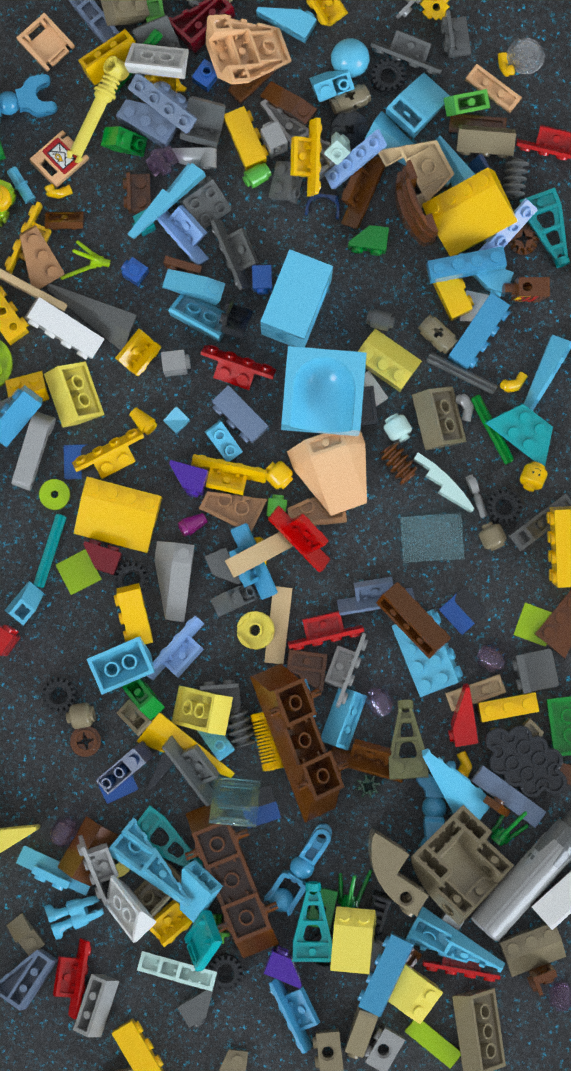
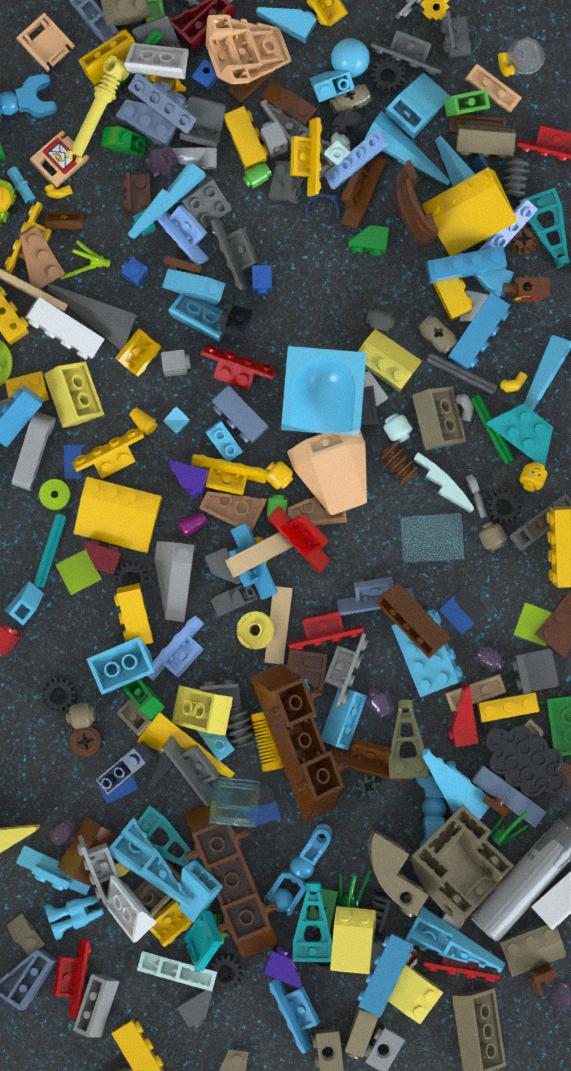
medium azure piece [260,249,333,347] -> none
tan wing [379,140,454,209] -> none
lime tile [404,1020,461,1069] -> none
yellow arm [457,751,472,778] -> none

